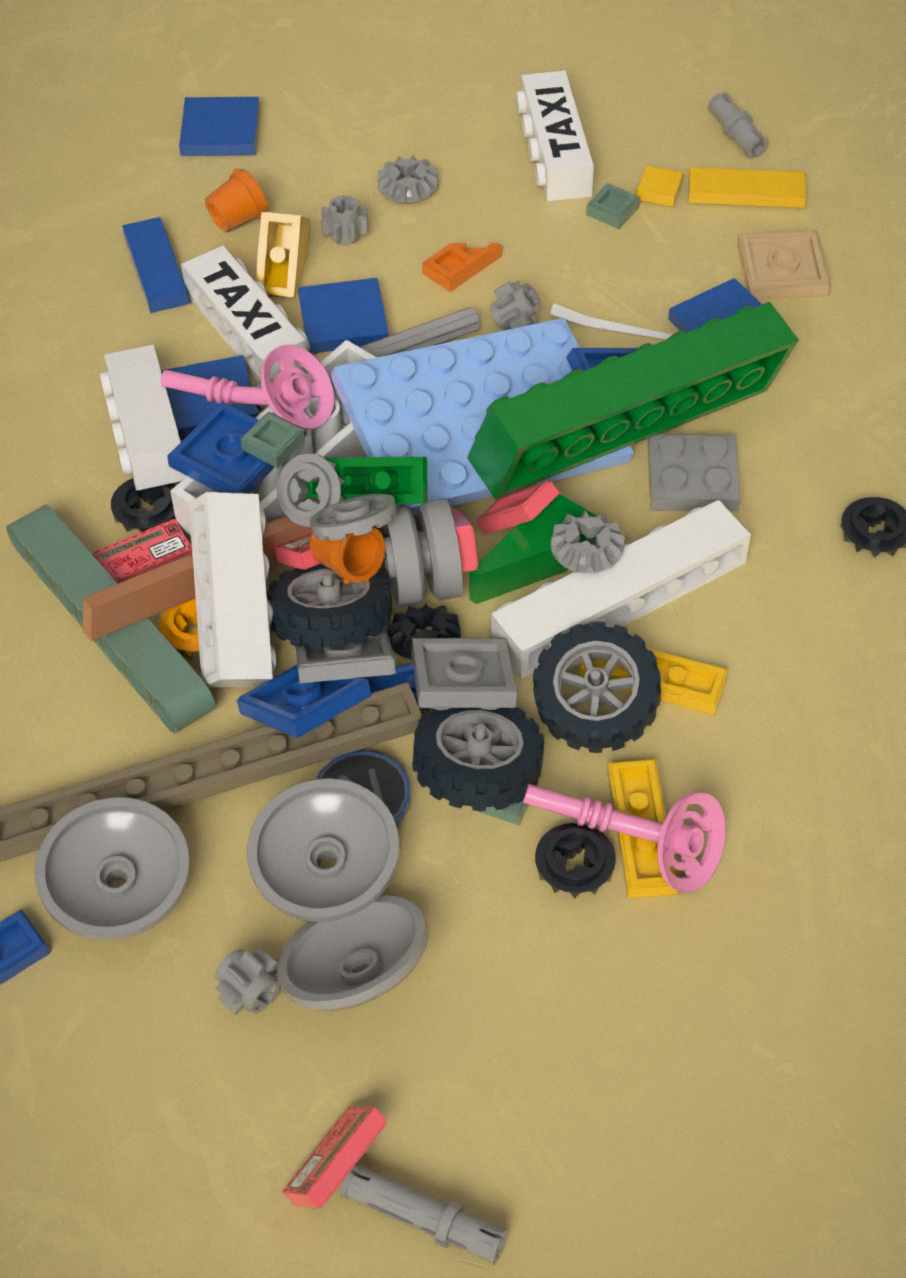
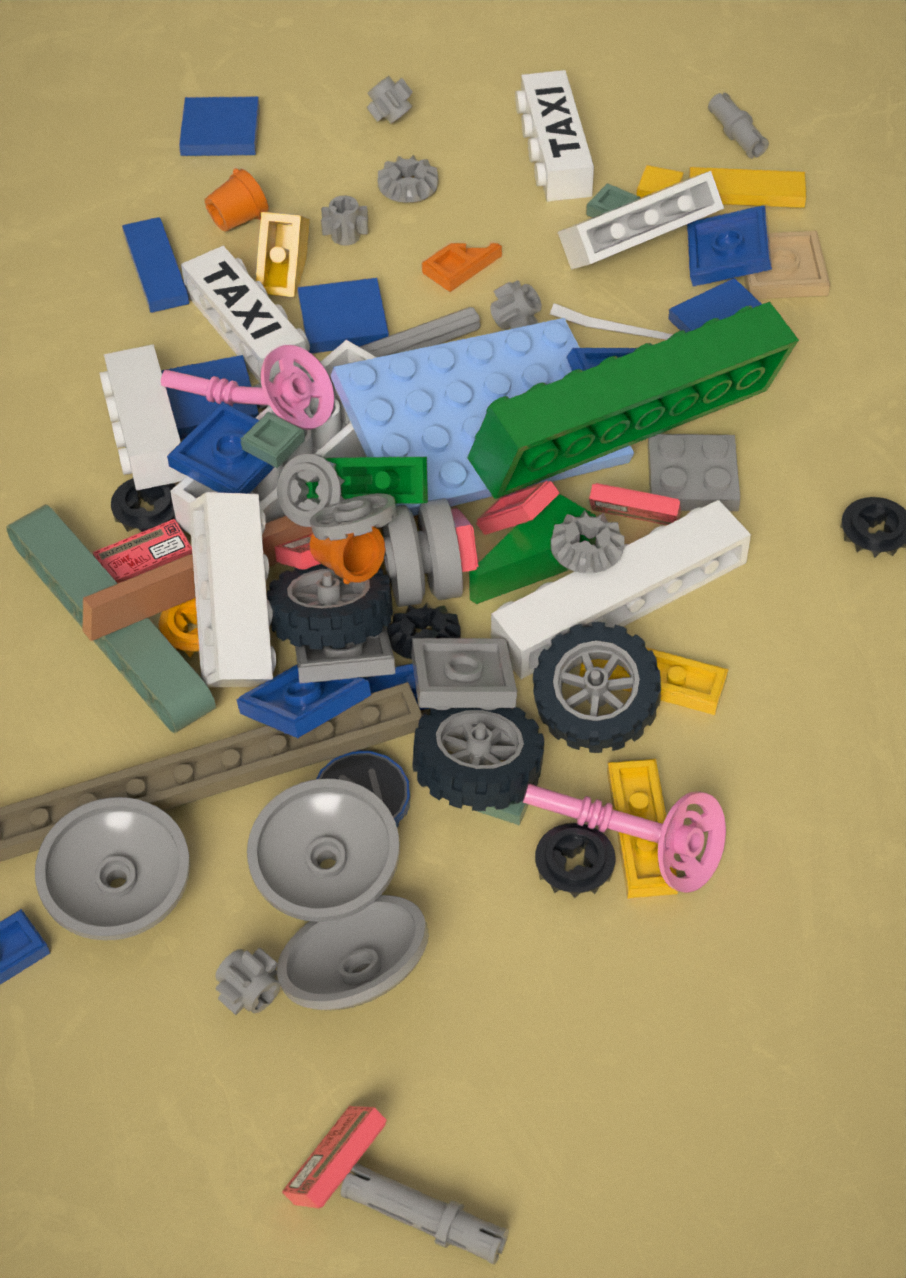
none -> light grey gear [366,76,413,124]
none -> white brick [558,171,724,269]
none -> coral tile [589,483,681,525]
none -> blue tile [687,205,772,287]

